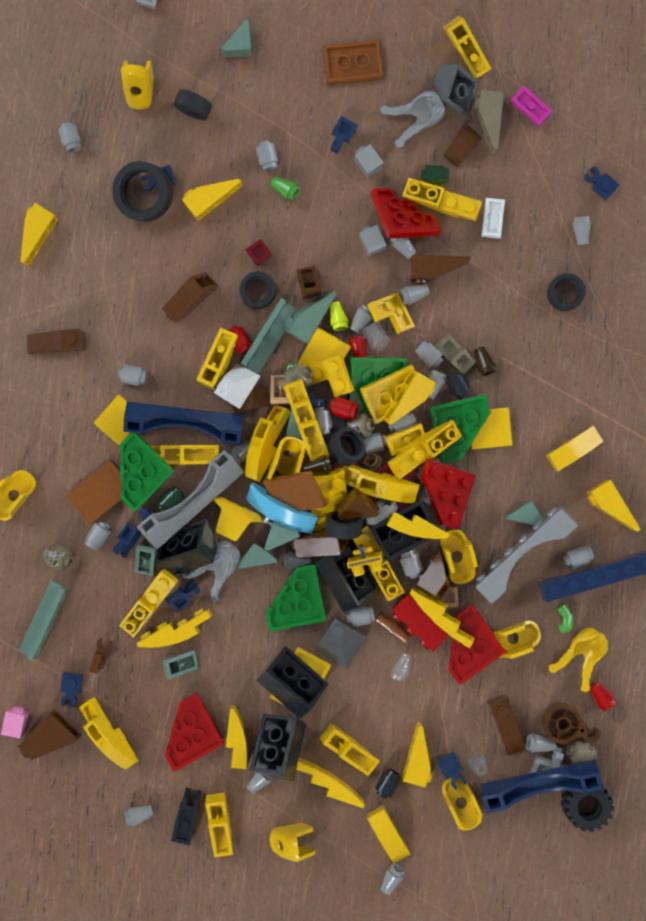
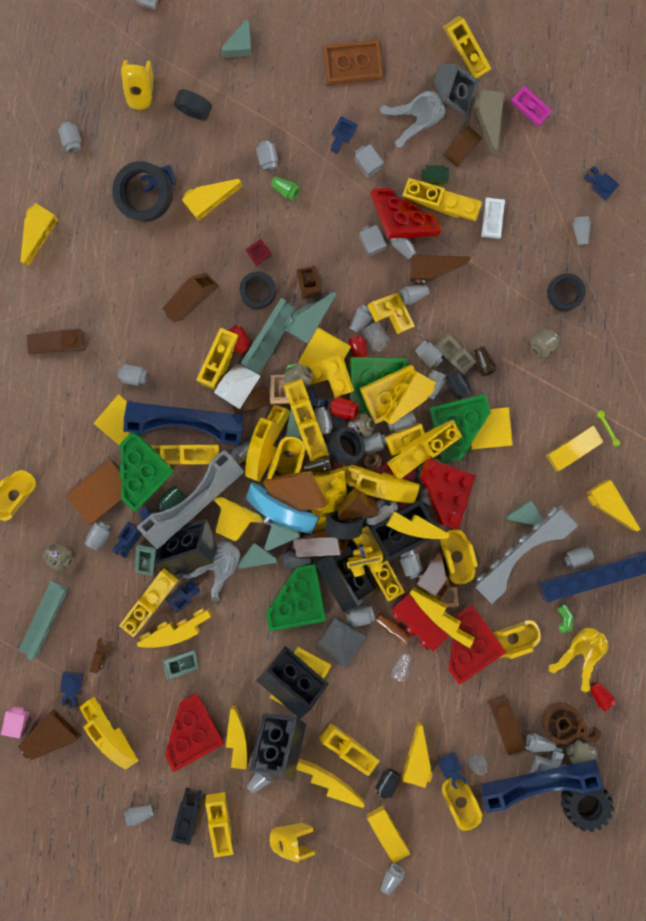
neon yellow cone [330,302,349,332] -> none
none -> dark tan head [530,329,559,357]
none -> lime hinge [597,411,620,447]

